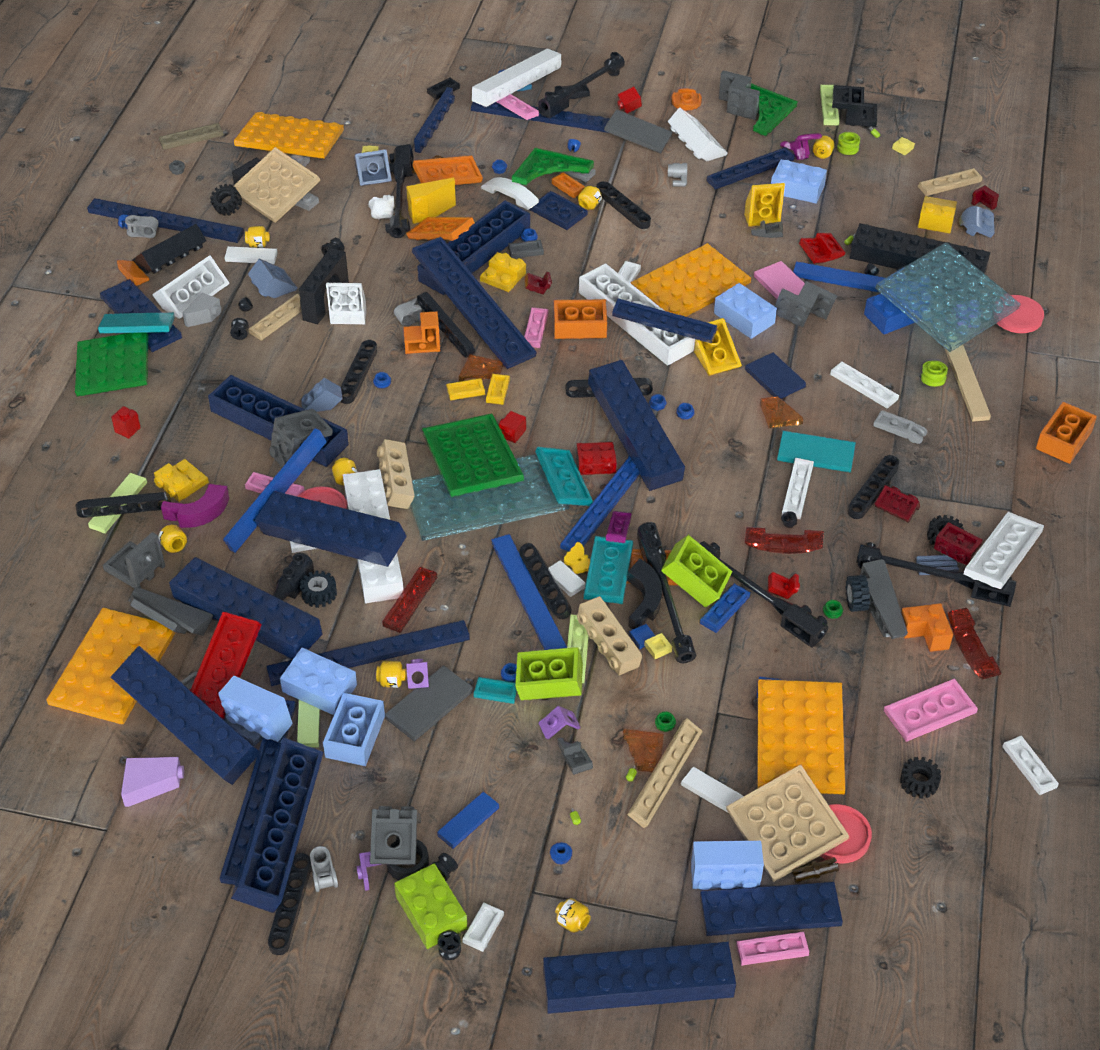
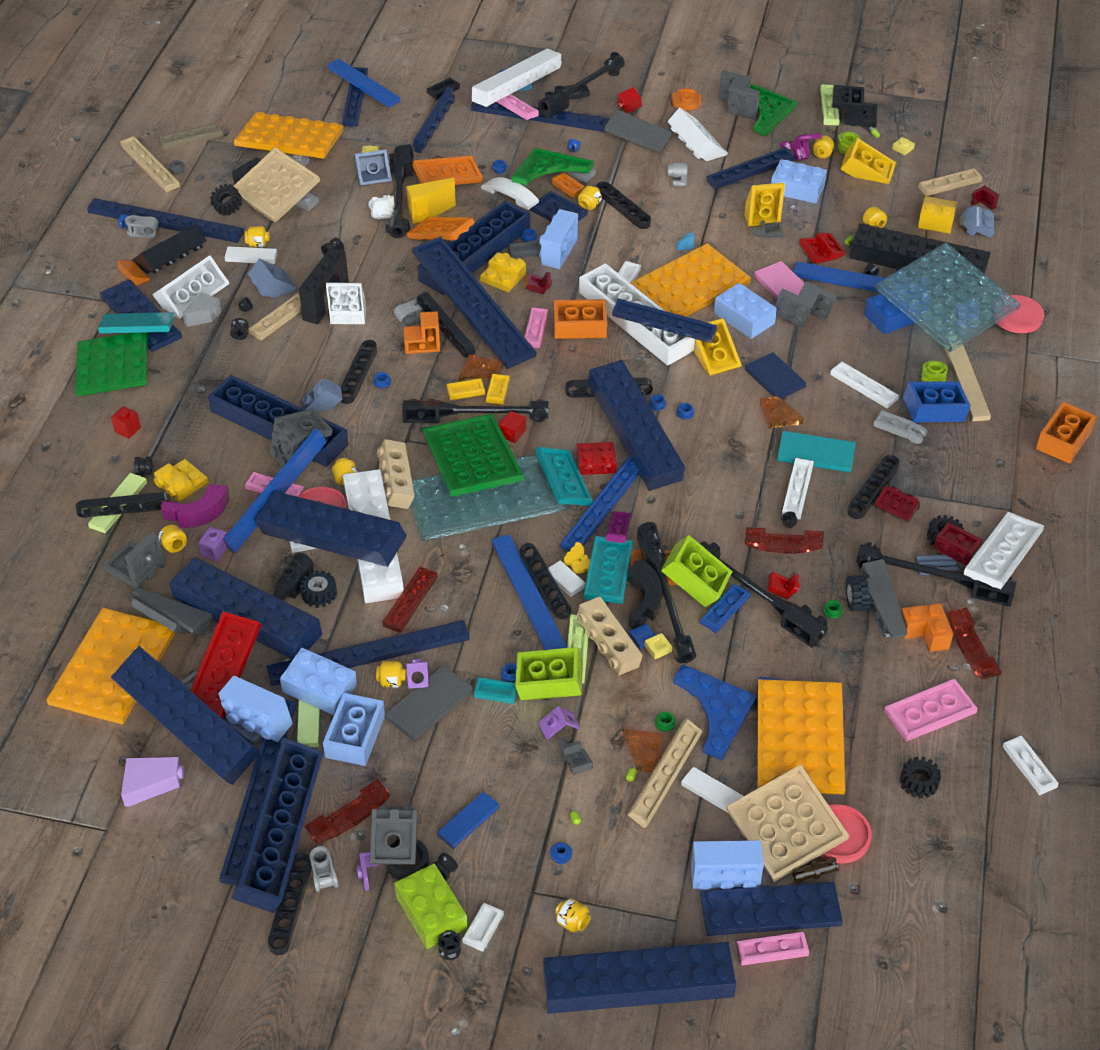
none -> tan tile [120,136,180,192]
none -> black wheel [134,456,153,475]
none -> medium lavender brick [198,527,228,561]
none -> clear red slope [304,779,390,843]
none -> blue tile [328,58,400,108]
none -> dark blue plate [342,67,368,127]
none -> black bar [402,399,549,423]
none -> light blue brick [539,209,578,269]
none -> blue plate [673,664,757,761]
none -> dark azure tile [676,232,694,251]
none -> yellow slope [840,138,896,184]
none -> yellow head [863,207,887,228]
none -> blue brick [903,381,971,423]

